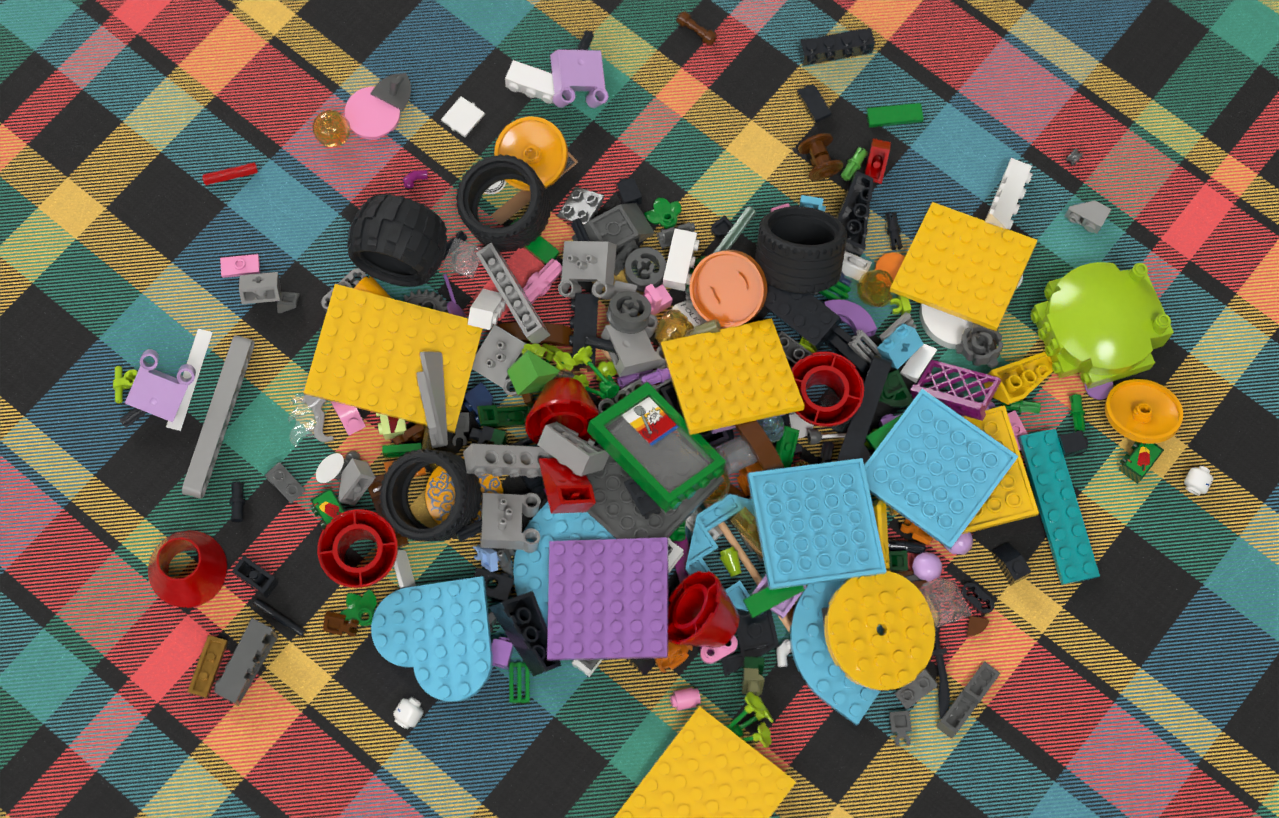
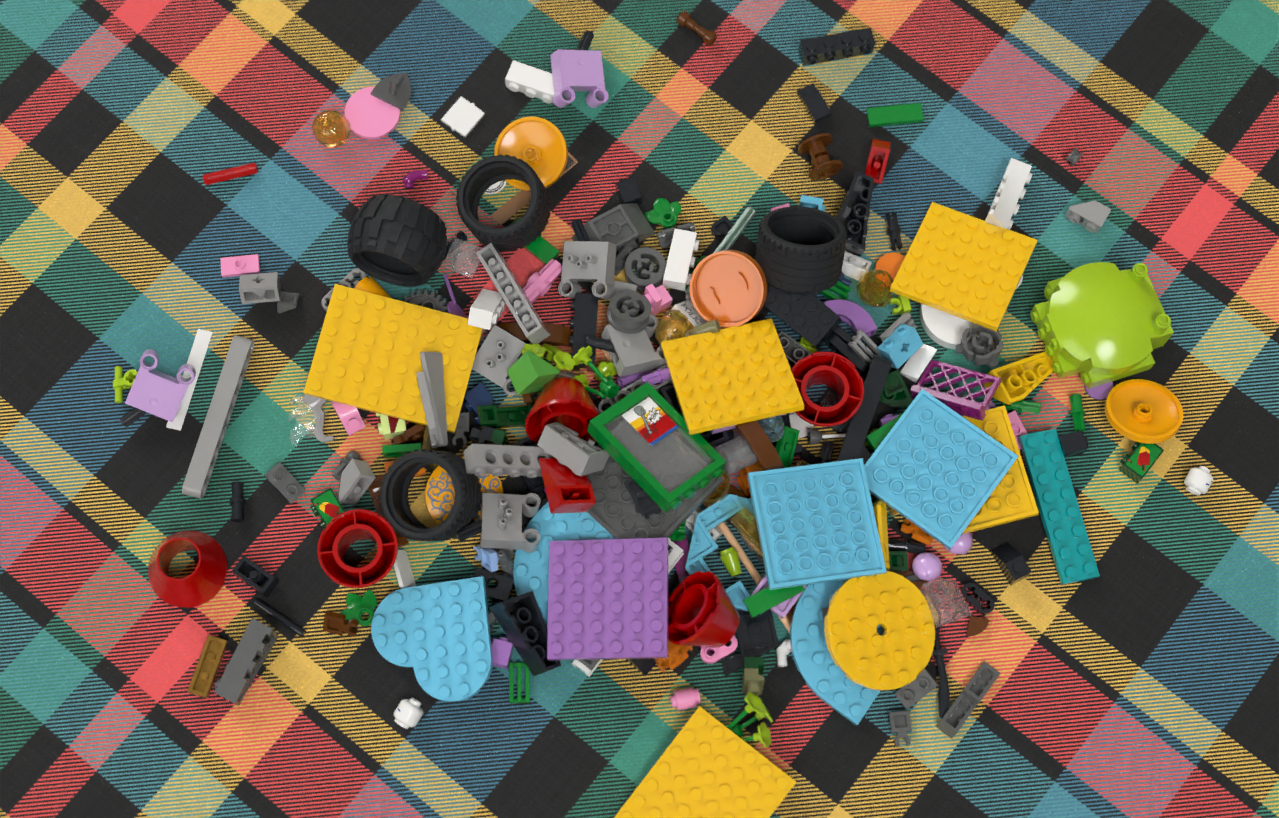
white sticker [316,453,344,483] -> none
hinge [557,187,605,225] -> none
bright green axle [841,147,868,181] -> none

